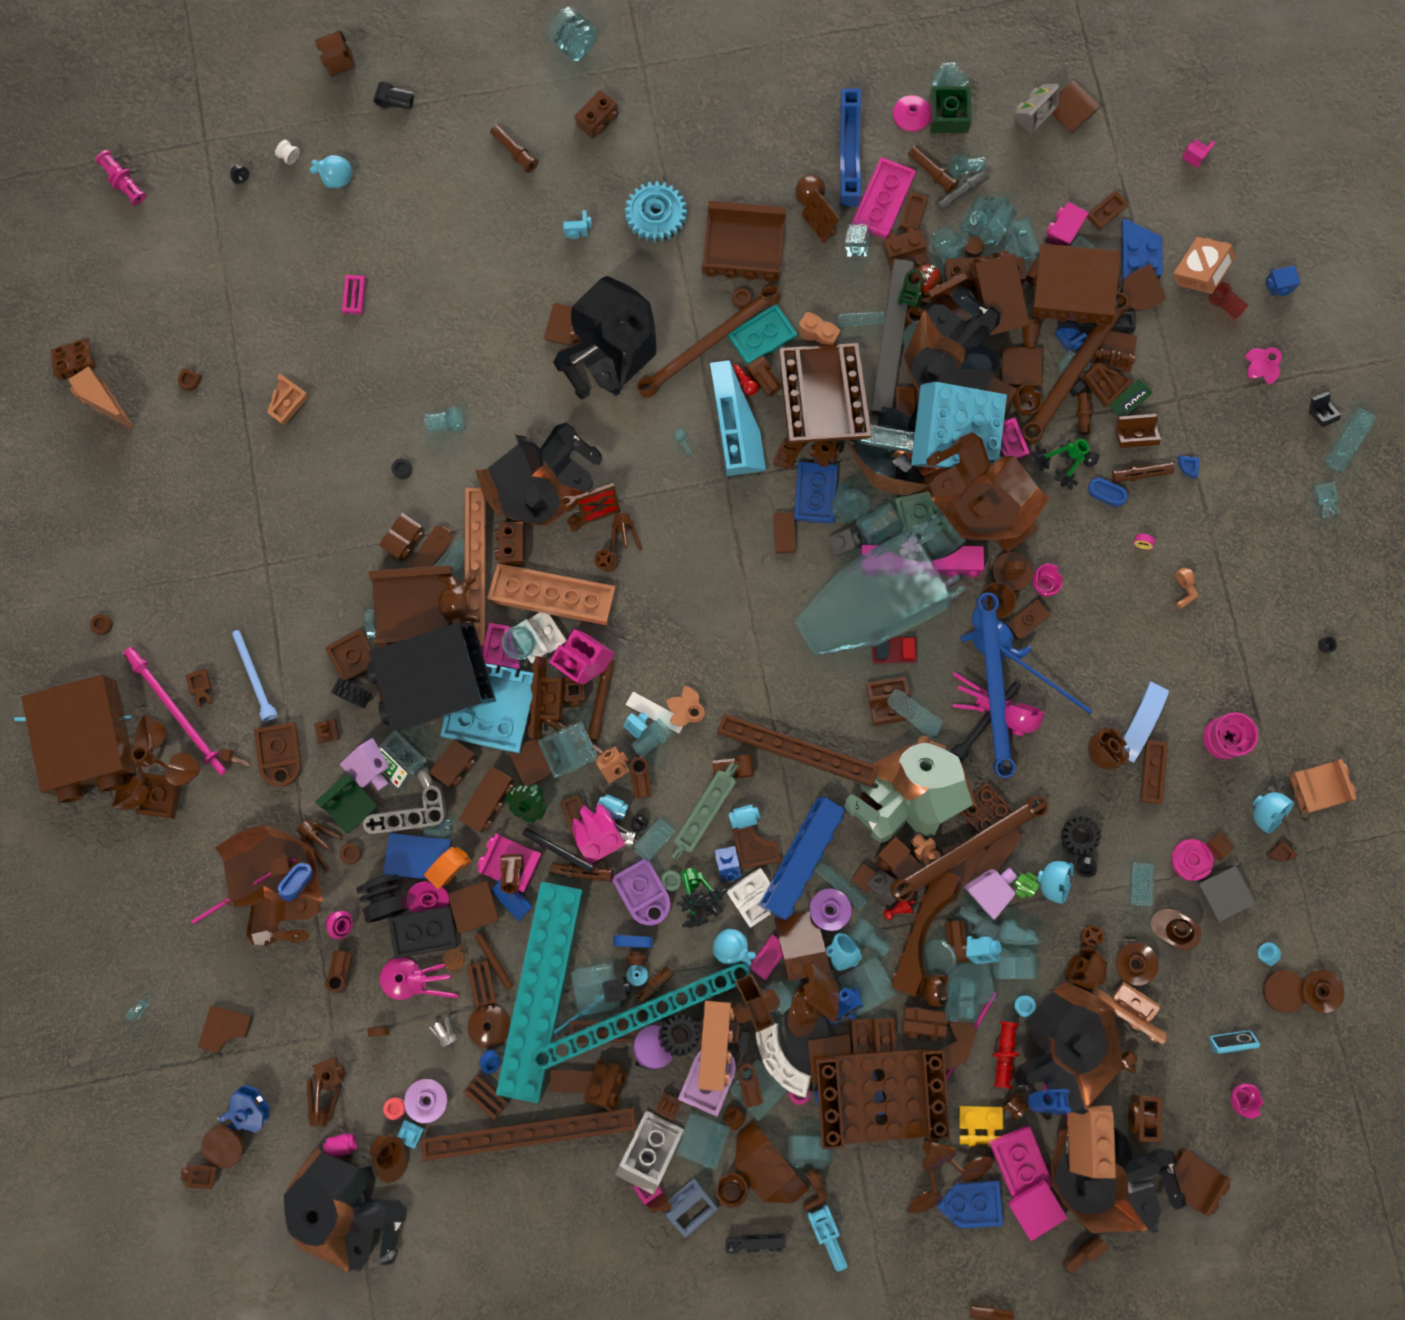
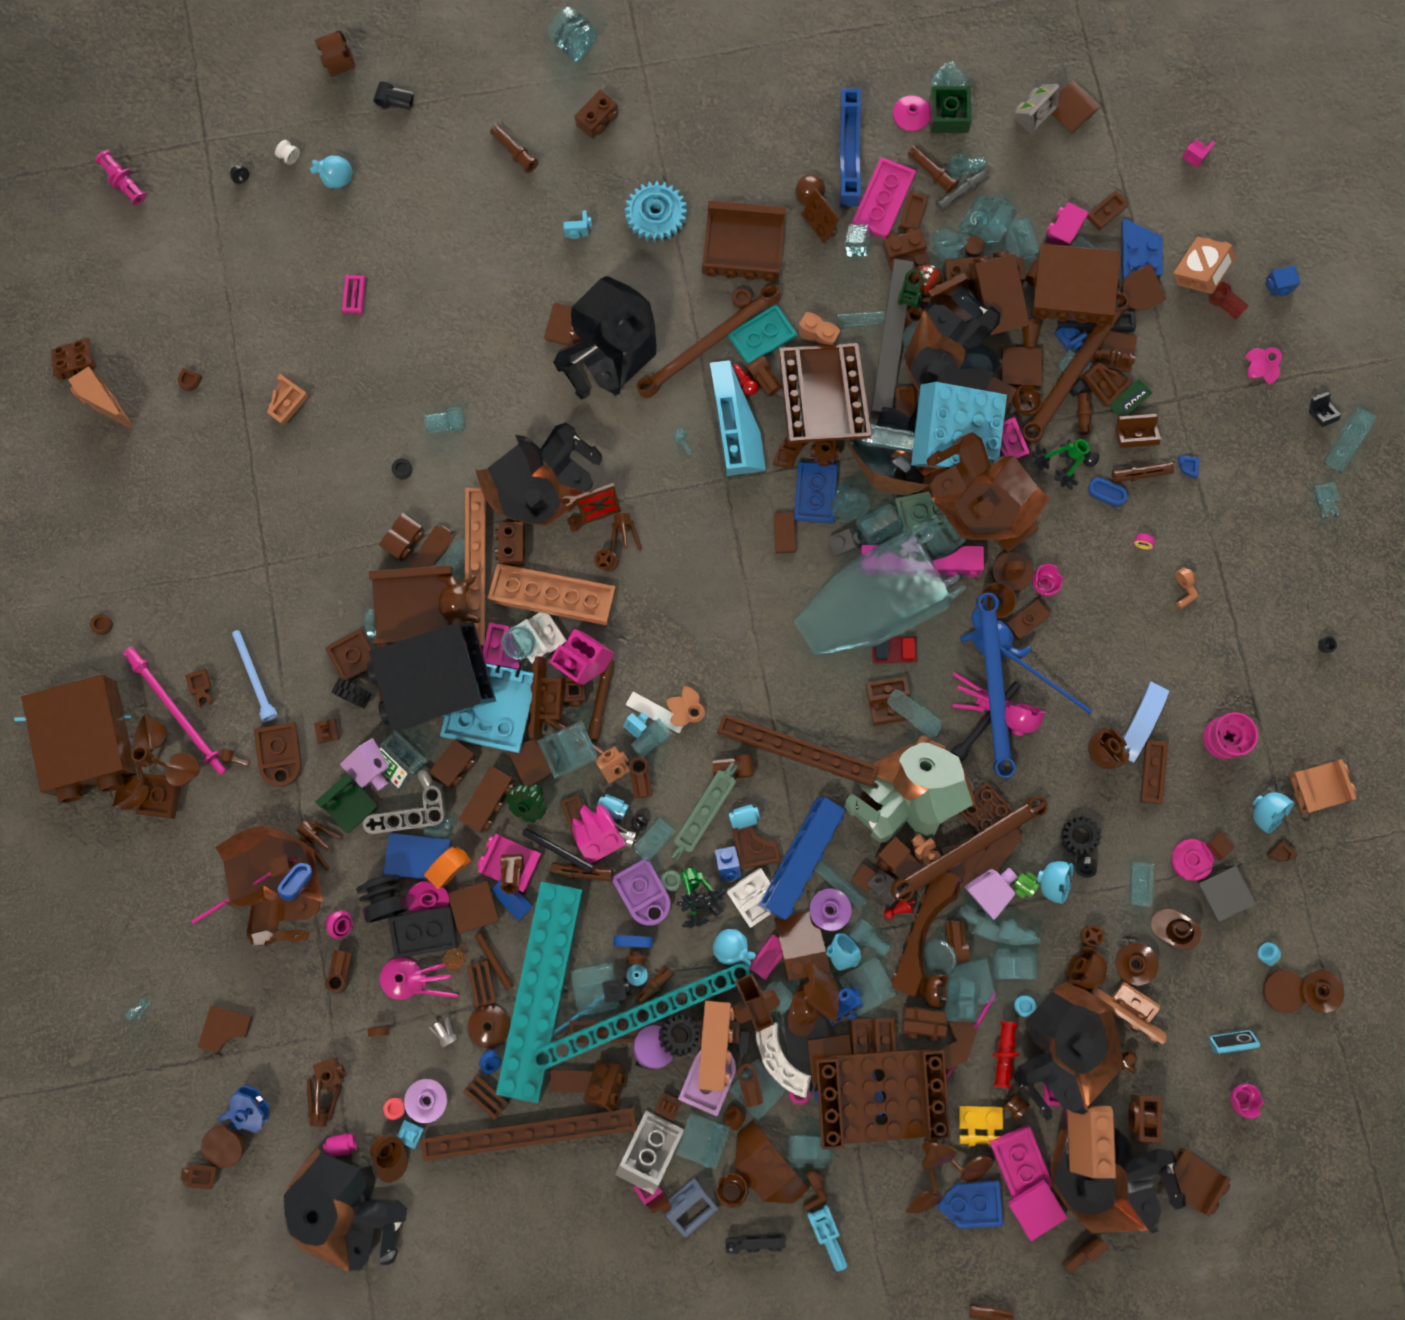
reddish brown tile [340,843,362,865] -> none
medium azure brick [966,936,1001,964] -> none
blue piece [1029,1089,1072,1114] -> none

